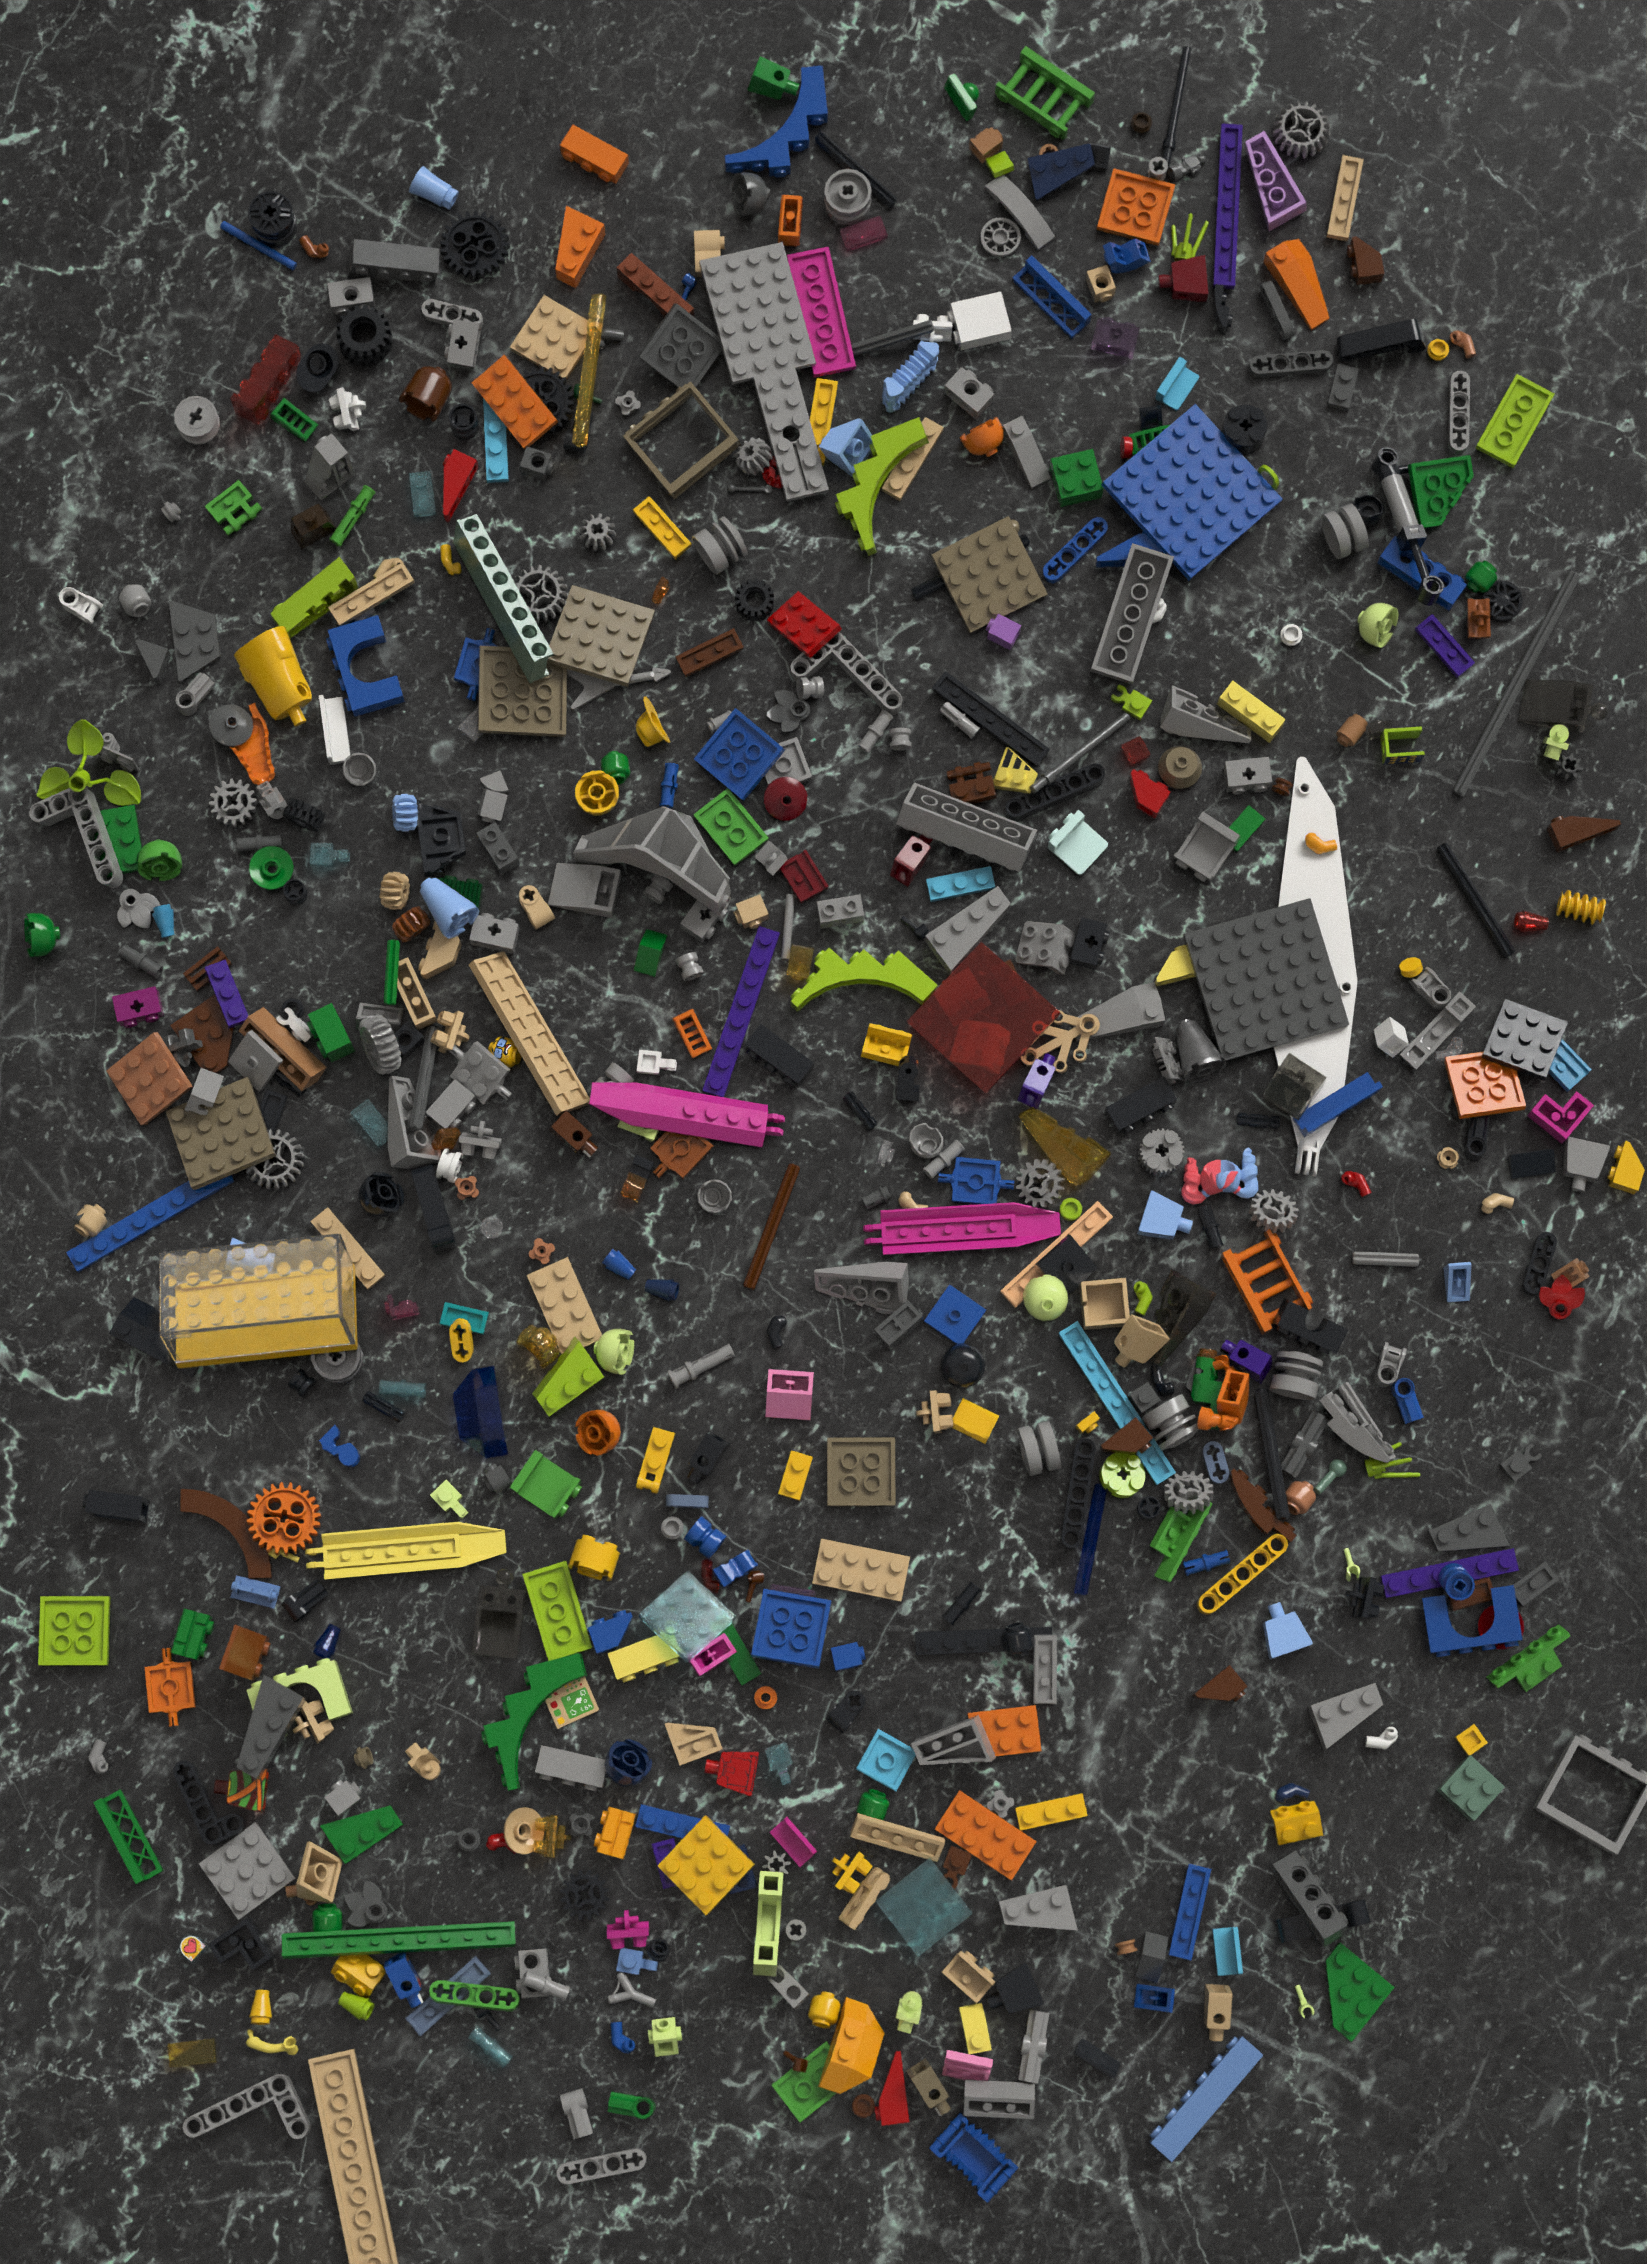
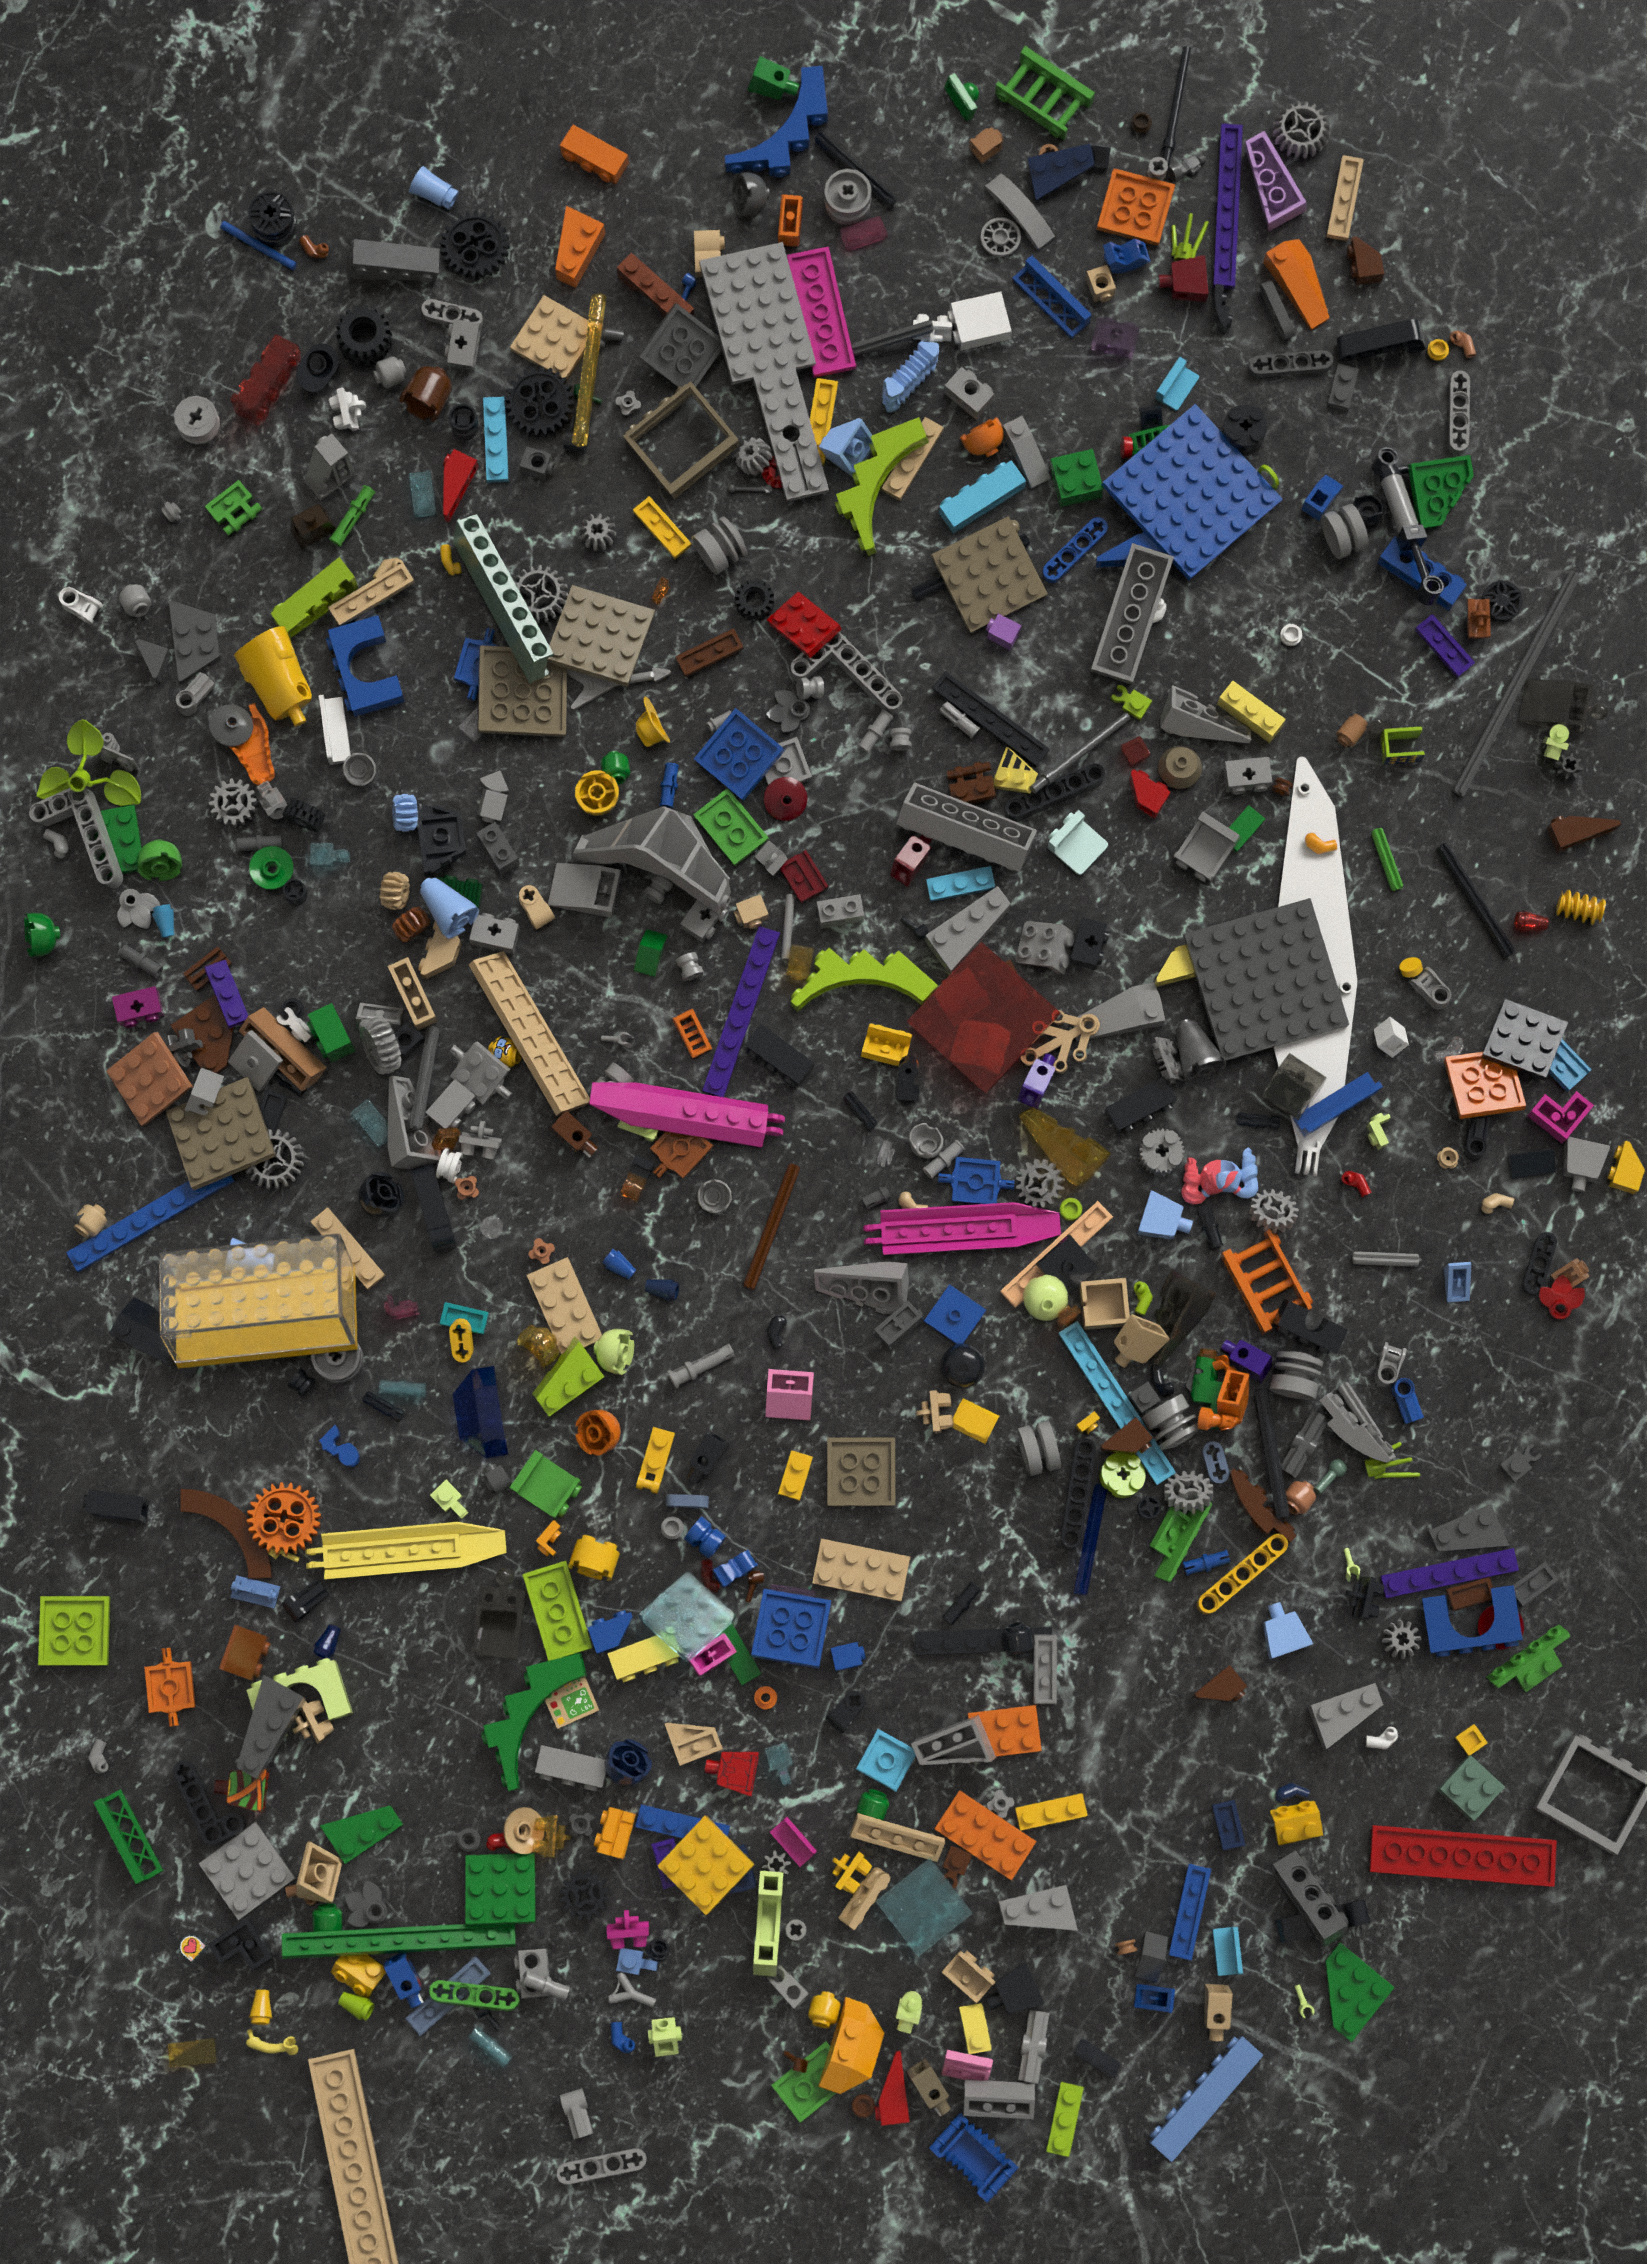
green brick [170,1608,215,1661] -> none
light grey beam [183,2074,311,2139] -> none
green slope [270,398,318,442] -> none
light grey brick [324,1780,362,1816] -> none
light grey brick [327,277,375,316] -> none
dark tan plate [354,1747,373,1769] -> none
green axle [384,940,400,1006] -> none
tan hips [405,1743,441,1780] -> none
tan hips [430,1011,470,1053] -> none
orange plate [472,355,559,449] -> none
green piece [608,2091,656,2119] -> none
white plate [637,1050,677,1075] -> none
lime tile [986,151,1014,178] -> none
yellowish green cylinder [1358,603,1399,648] -> none
light grey slope [1400,992,1476,1070] -> none
blue wheel [1439,1563,1475,1600] -> none
green head [1465,560,1497,594] -> none
lime plate [1476,374,1555,468] -> none
none -> light grey arm [43,829,69,858]
none -> light grey head [373,356,407,388]
none -> green plate [466,1853,536,1926]
none -> light orange bracket [536,1520,561,1557]
none -> light grey hand [601,1032,634,1048]
none -> medium azure brick [939,460,1026,534]
none -> lime plate [1046,2082,1084,2157]
none -> clear orange plate [1057,1305,1081,1329]
none -> dark blue plate [1212,1800,1245,1850]
none -> blue slope [1301,475,1344,521]
none -> yellowish green bracket [1366,1113,1391,1150]
none -> red plate [1369,1825,1557,1887]
none -> bright green axle [1371,828,1403,891]
none -> light grey gear [1382,1620,1421,1659]

